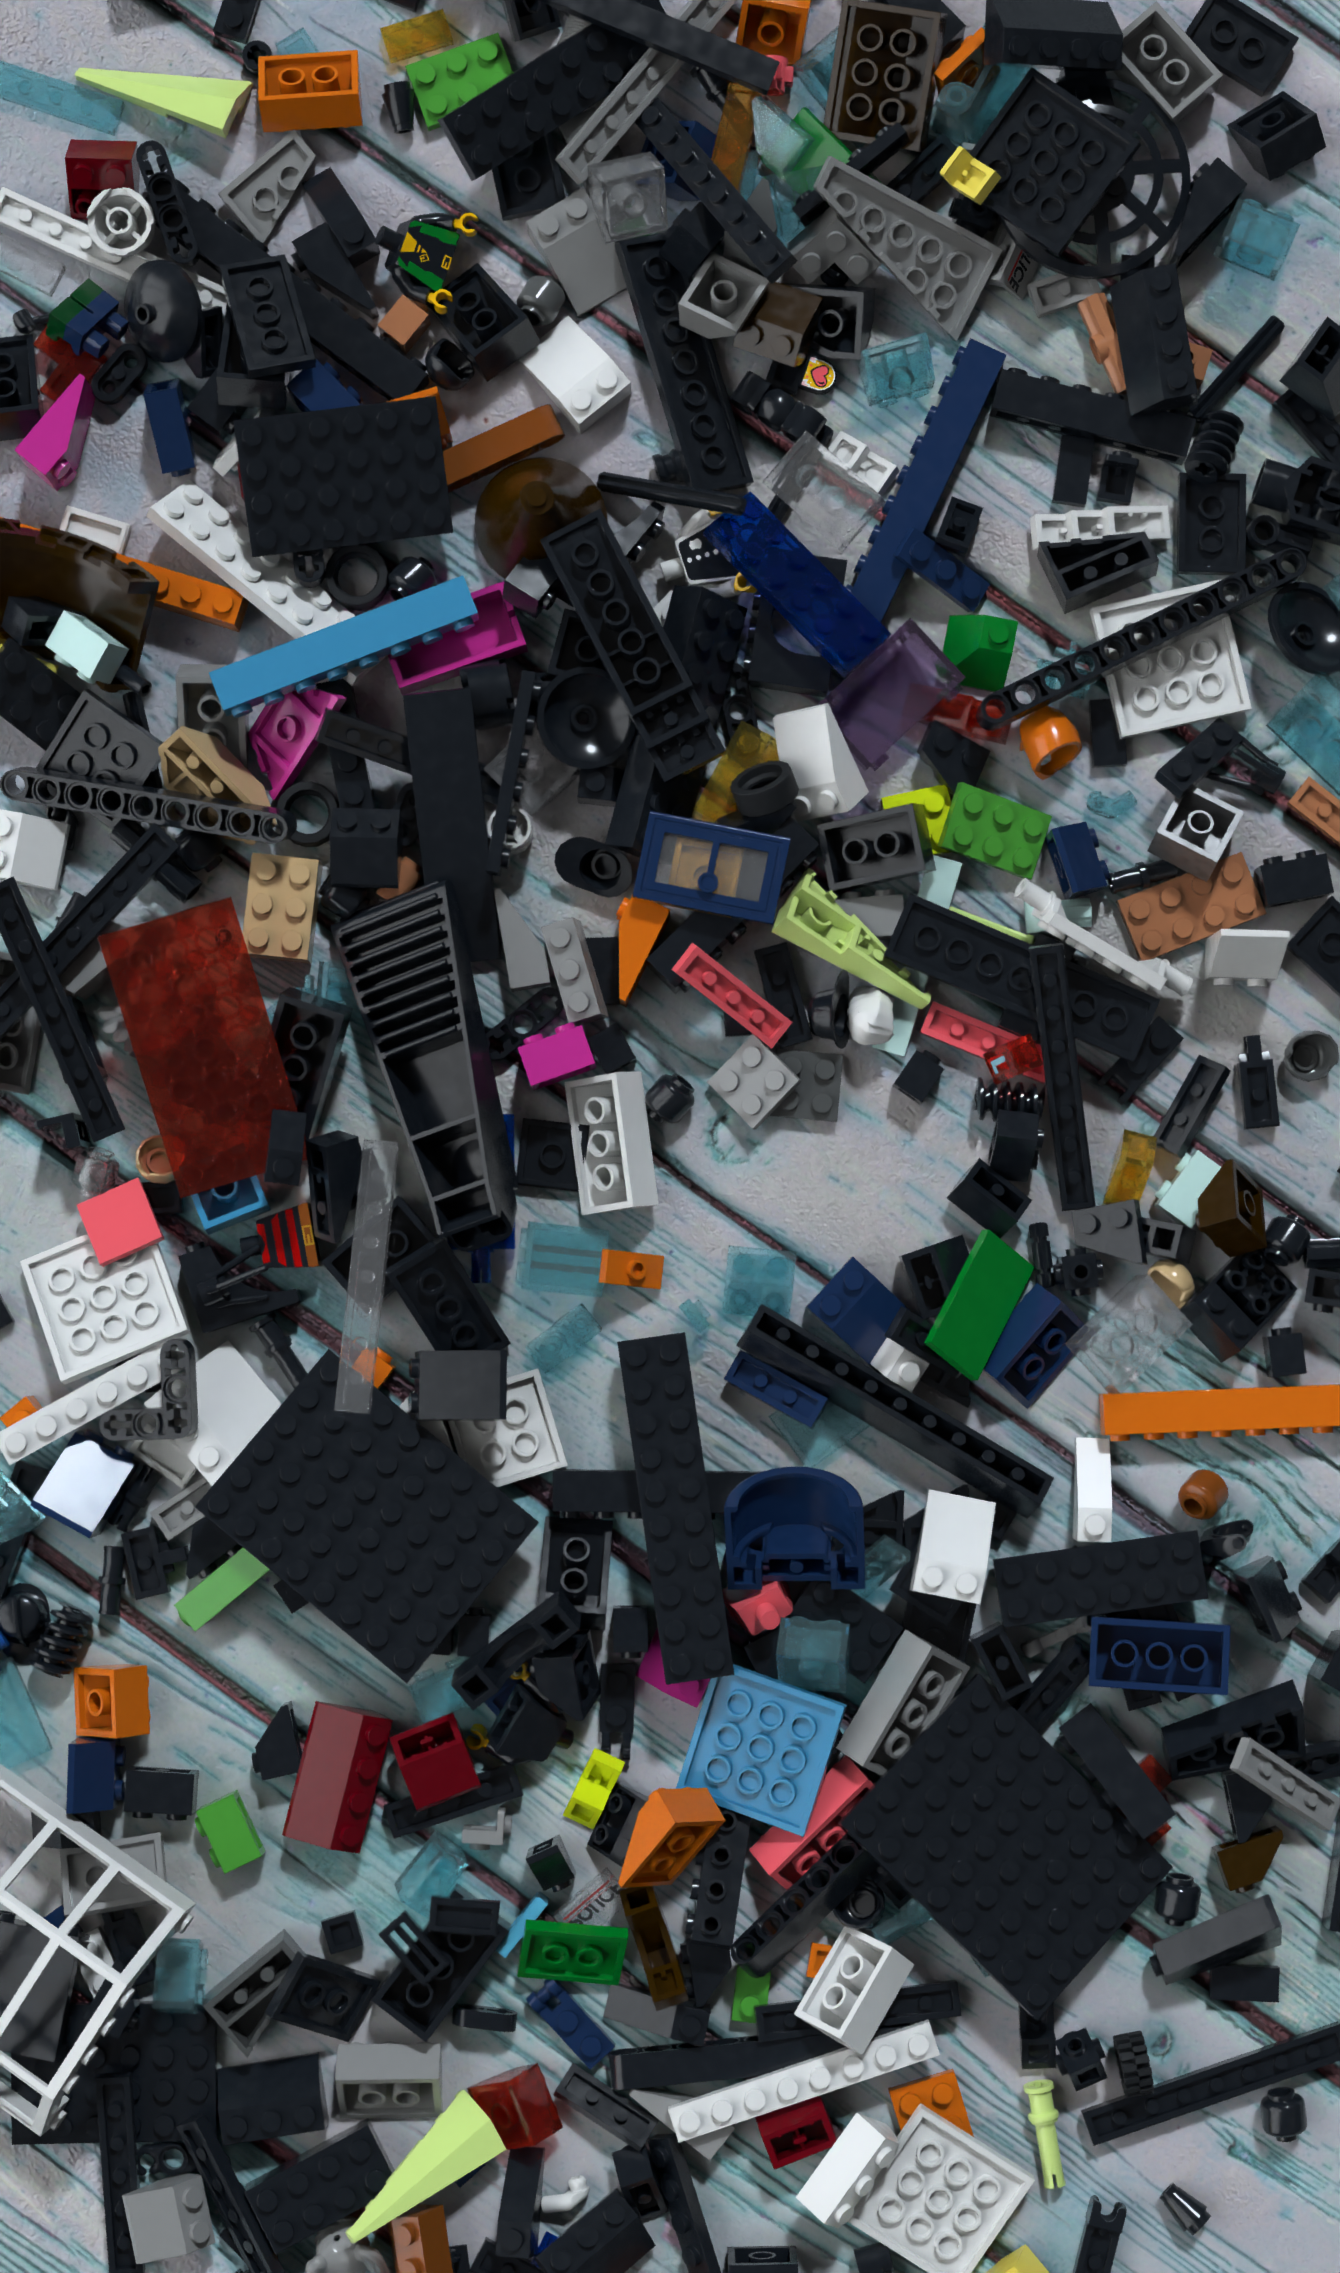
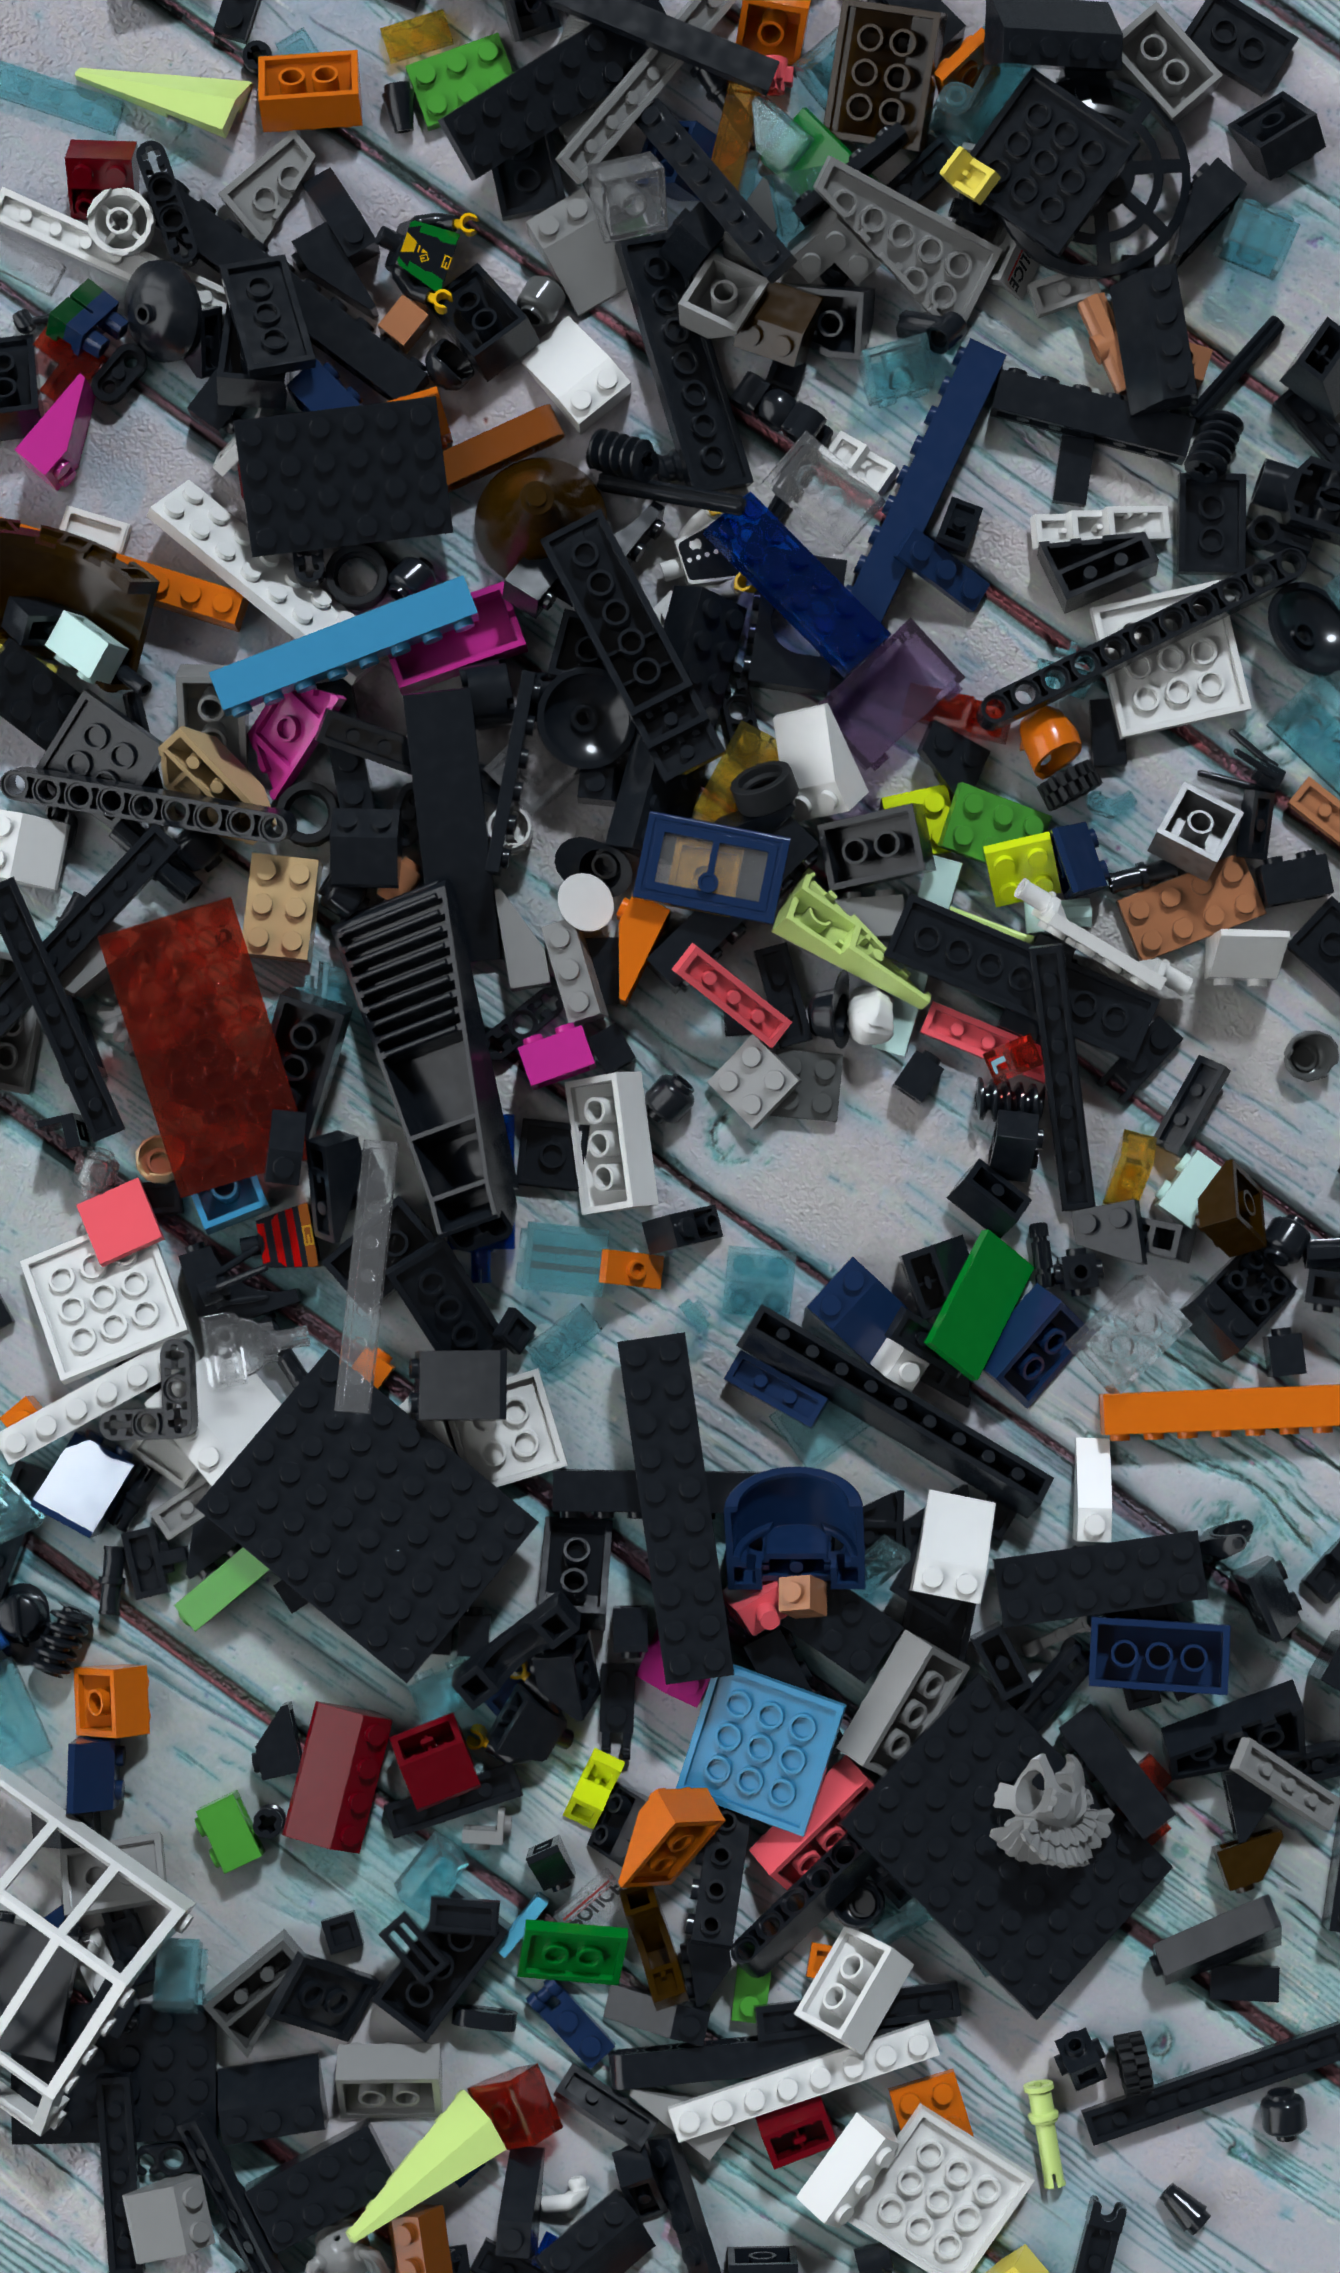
black brick [123,1766,199,1821] -> none
dark blue slope [143,378,197,477] -> none
clear light blue slope [776,1616,850,1693] -> none
tile [799,355,837,395] -> none
green slope [937,615,1018,692] -> none
black slope [1018,2002,1056,2069] -> none
black bracket [1096,451,1139,506] -> none
tan hair [1143,1259,1195,1311] -> none
black plate [1154,717,1244,799] -> none
black head [1154,1872,1201,1926] -> none
dark orange head [1178,1469,1229,1520] -> none
black hinge [1237,1035,1280,1130] -> none
none -> clear brick [199,1311,310,1389]
none -> black bush [252,1804,286,1839]
none -> black tile [492,1307,537,1355]
none -> white sticker [558,873,614,931]
none -> black piece [586,428,659,483]
none -> black slope [641,1204,723,1255]
none -> nougat brick [779,1575,827,1619]
none -> black piece [896,310,967,354]
none -> neon yellow plate [983,831,1062,908]
none -> light grey piece [989,1753,1115,1869]
none -> black tyre [1037,759,1103,811]
none -> black plate [1236,789,1275,860]

